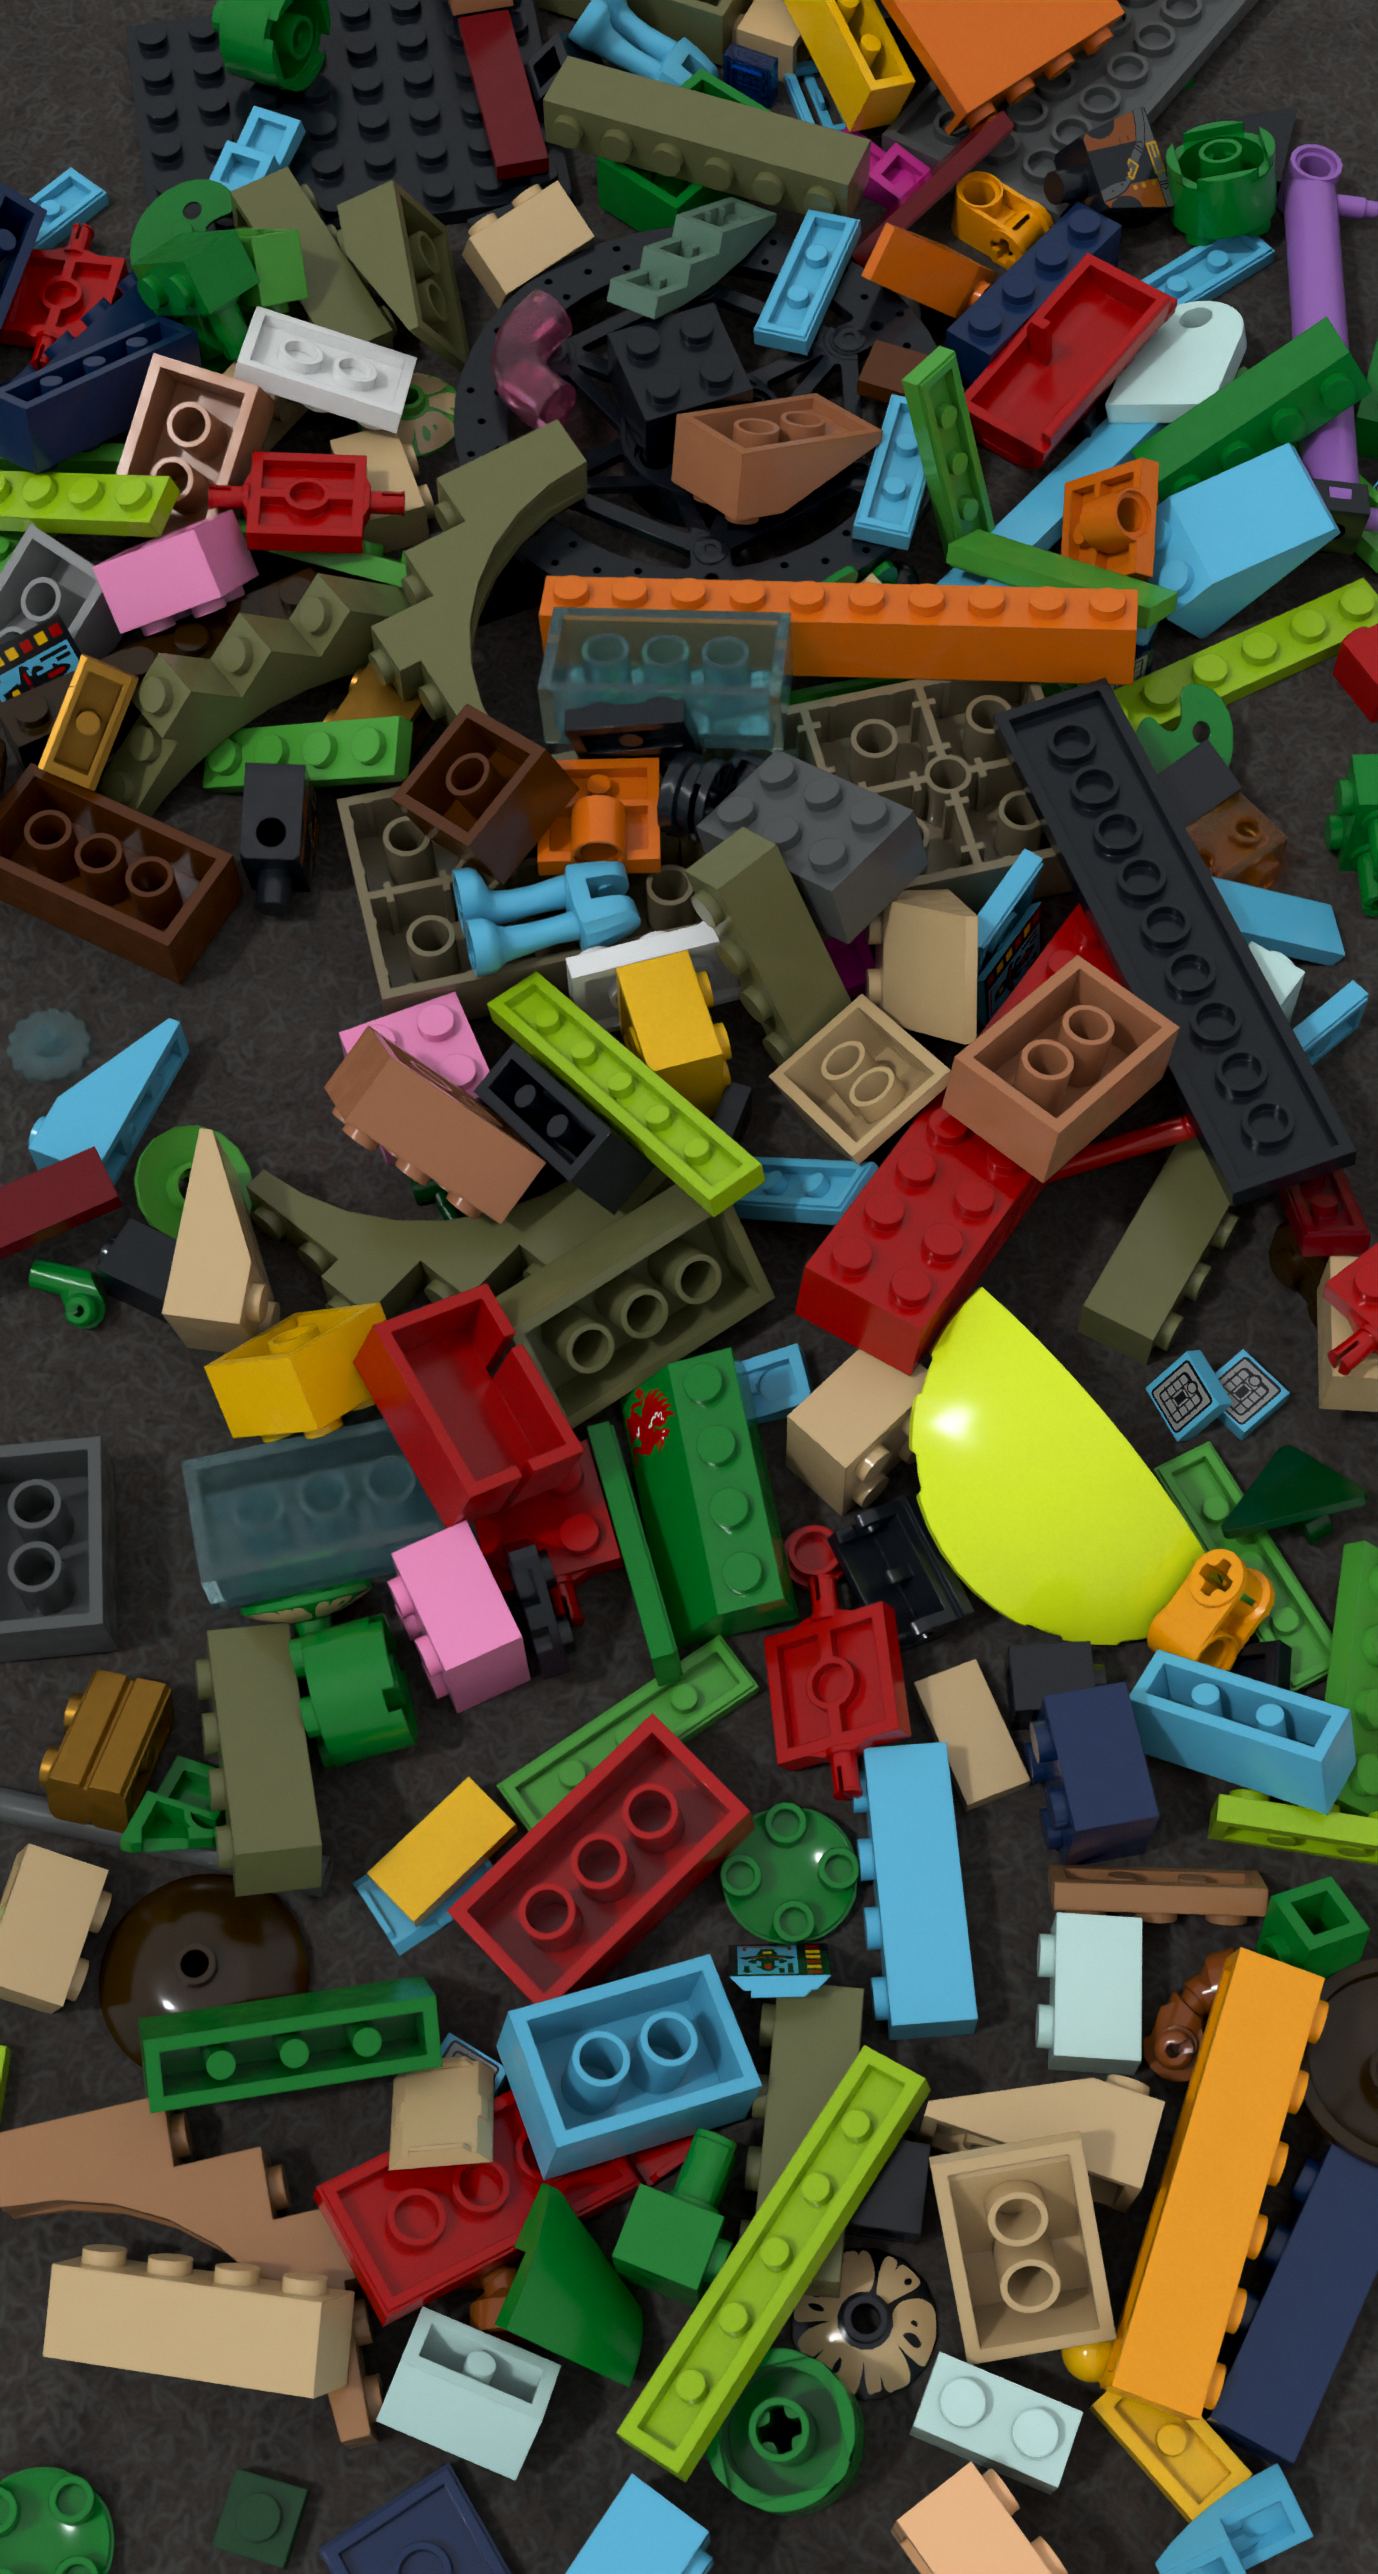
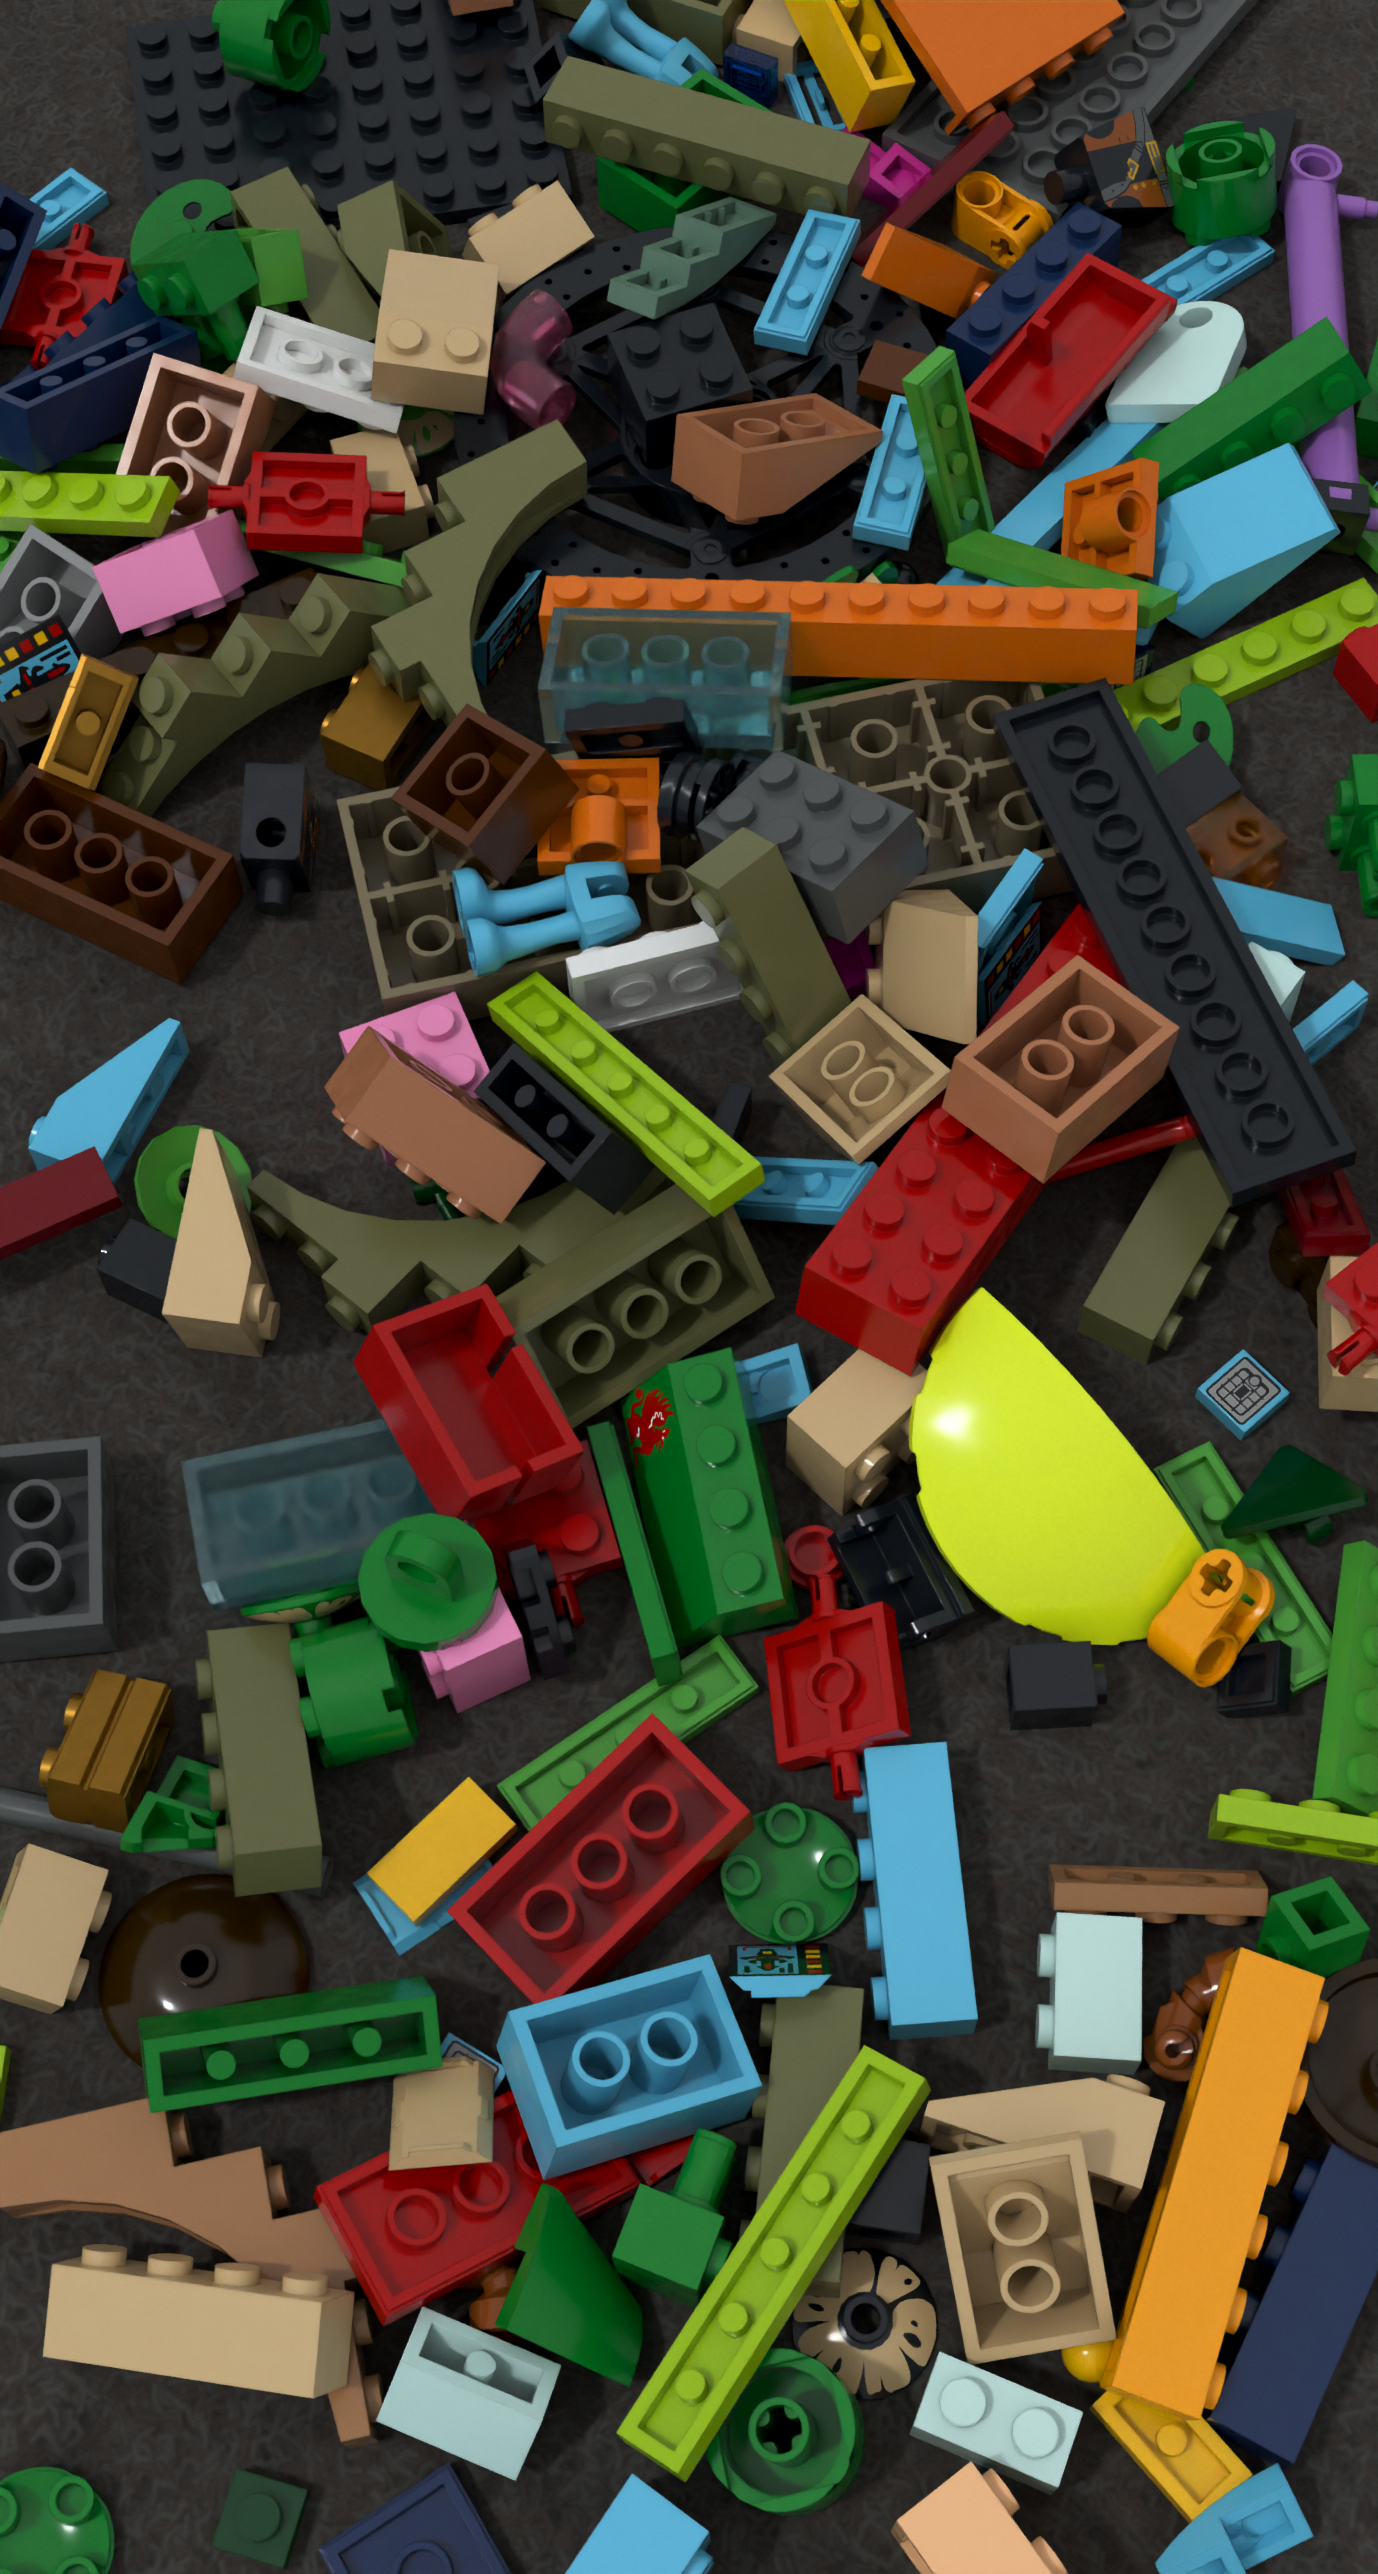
clear light blue piece [7,1008,92,1085] -> none
green arm [29,1258,107,1329] -> none
bright green plate [203,716,413,794] -> none
yellow brick [204,1302,387,1443] -> none
medium azure slope [209,106,306,191] -> none
dark red tile [458,9,550,181] -> none
yellow brick [615,950,732,1118] -> none
tan tile [913,1659,1031,1811] -> none
dark blue brick [1024,1681,1160,1865] -> none
medium azure brick [1129,1649,1356,1815] -> none
tile [1145,1350,1233,1442] -> none
none -> green tile [358,1513,499,1652]
none -> tan slope [371,249,500,415]
none -> piece [473,570,543,687]

